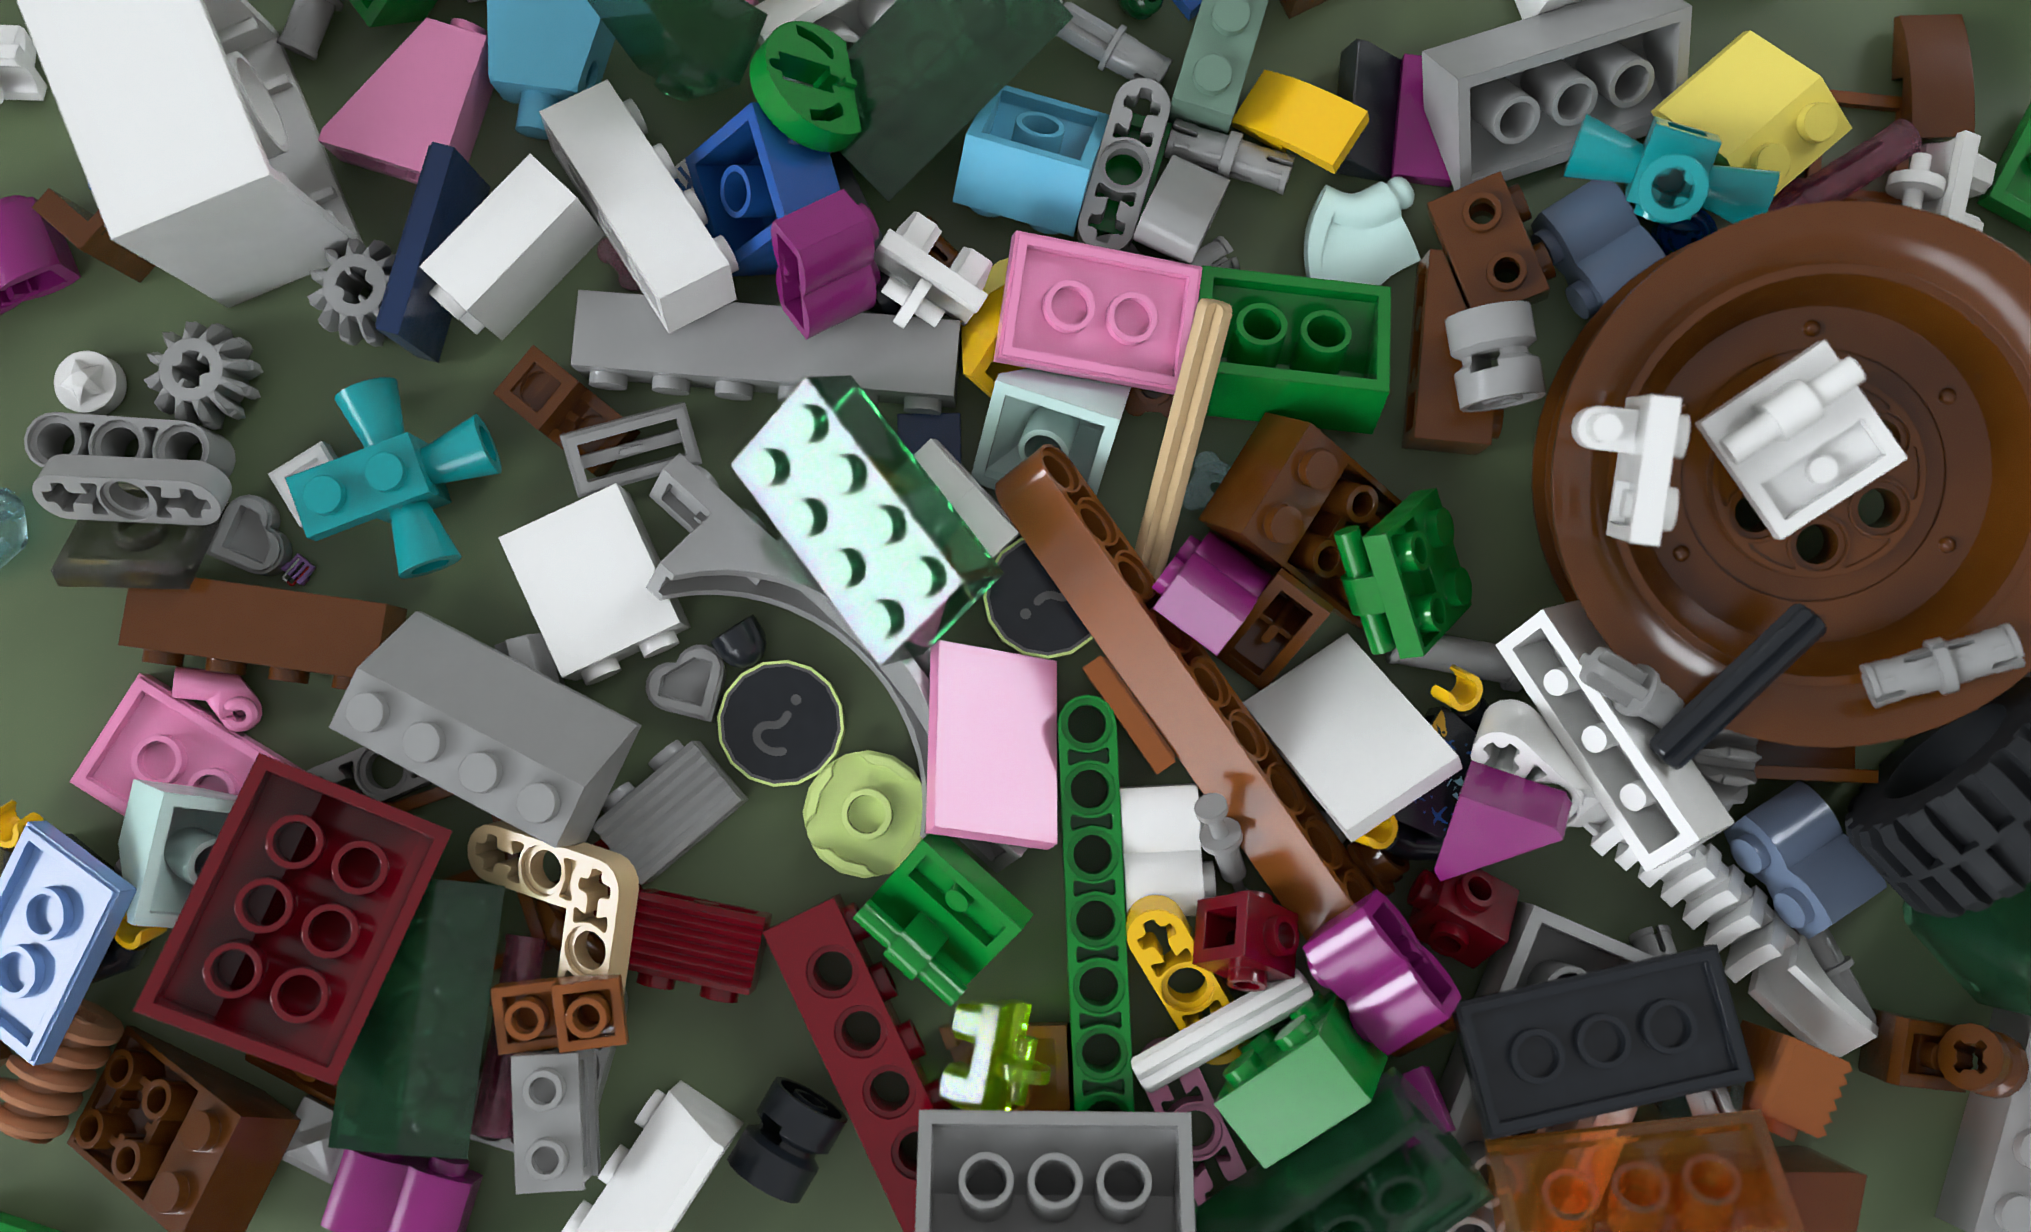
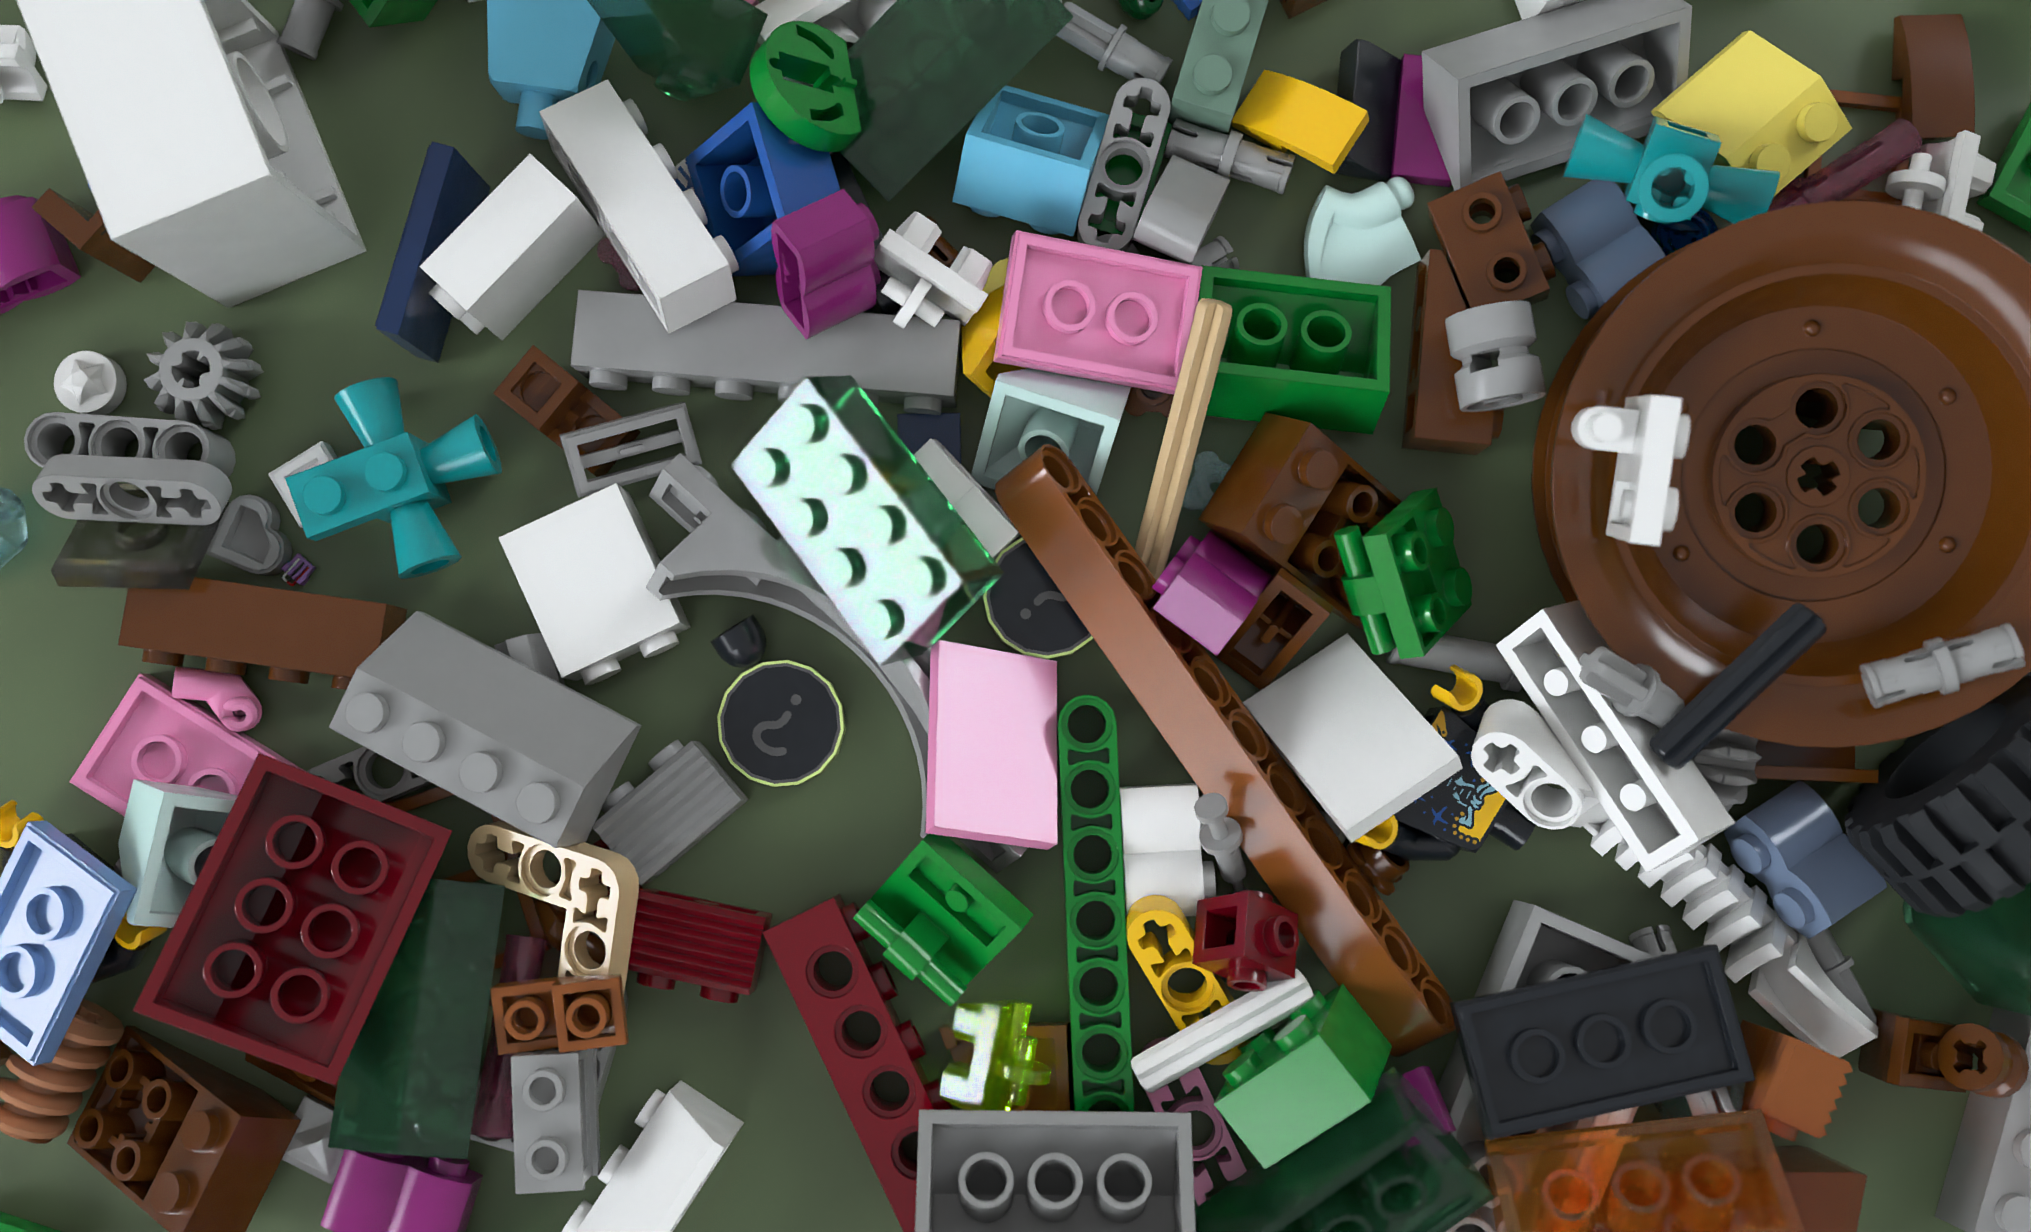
light grey gear [307,238,396,347] -> none
bright pink slope [318,18,494,184] -> none
light grey tile [646,644,727,722] -> none
black wheel [727,1076,848,1204] -> none
yellowish green tile [803,750,923,878] -> none
dark orange tile [1082,655,1176,775] -> none
magenta brick [1303,889,1462,1056] -> none
dark red brick [1407,868,1520,969] -> none
magenta slope [1434,760,1572,881] -> none
white plate [1694,340,1907,540] -> none

